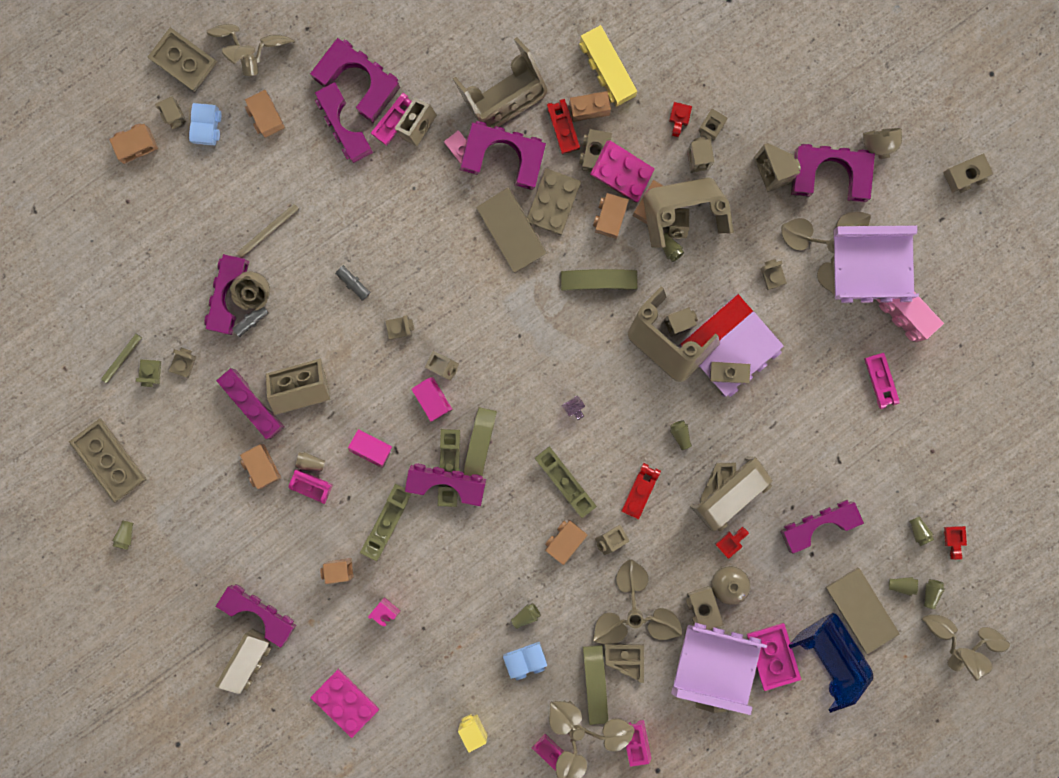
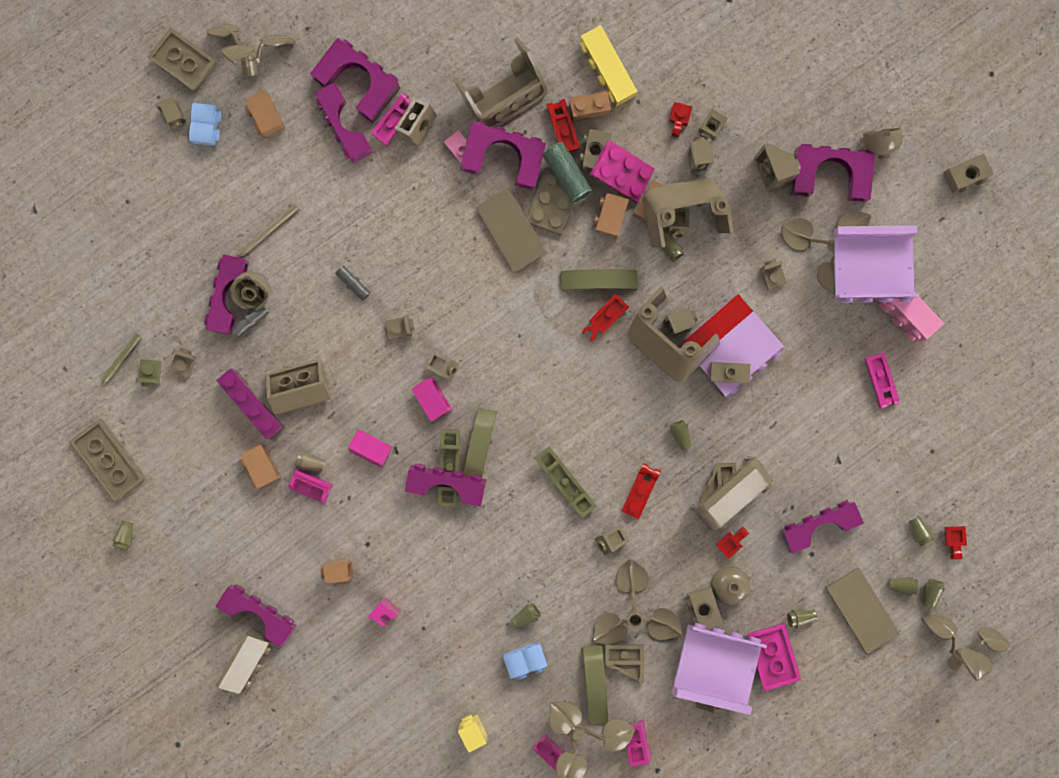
medium nougat brick [109,124,159,164] -> none
dark pink plate [310,668,379,738] -> none
olive slope [360,484,412,561] -> none
medium nougat piece [545,520,588,565] -> none
clear purple tile [561,396,585,420] -> none
clear blue windscreen [788,613,874,713] -> none
none -> sand green piece [543,142,592,204]
none -> red plate [582,294,629,341]
none -> olive cone [787,609,818,629]

